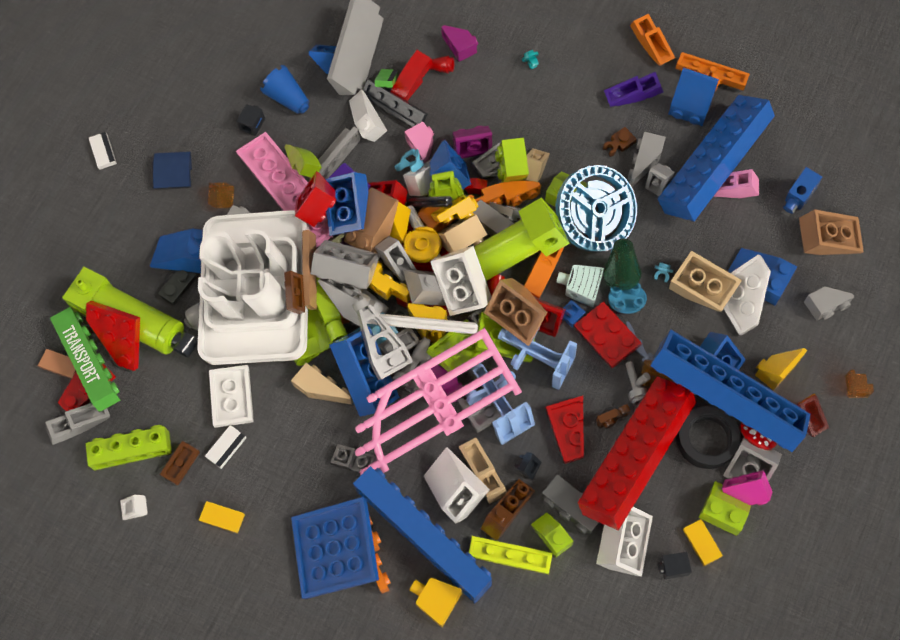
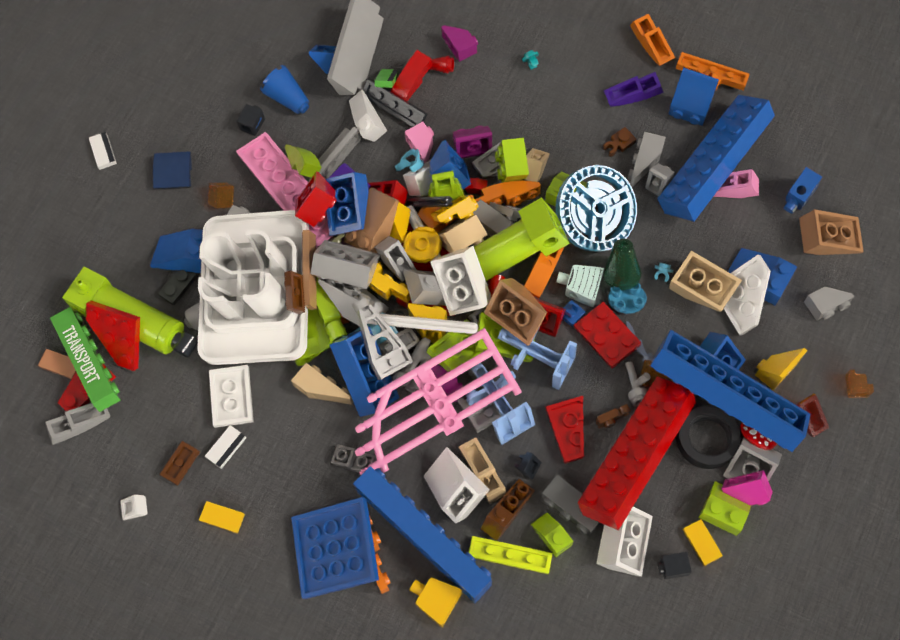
lime brick [86,425,172,471] -> none

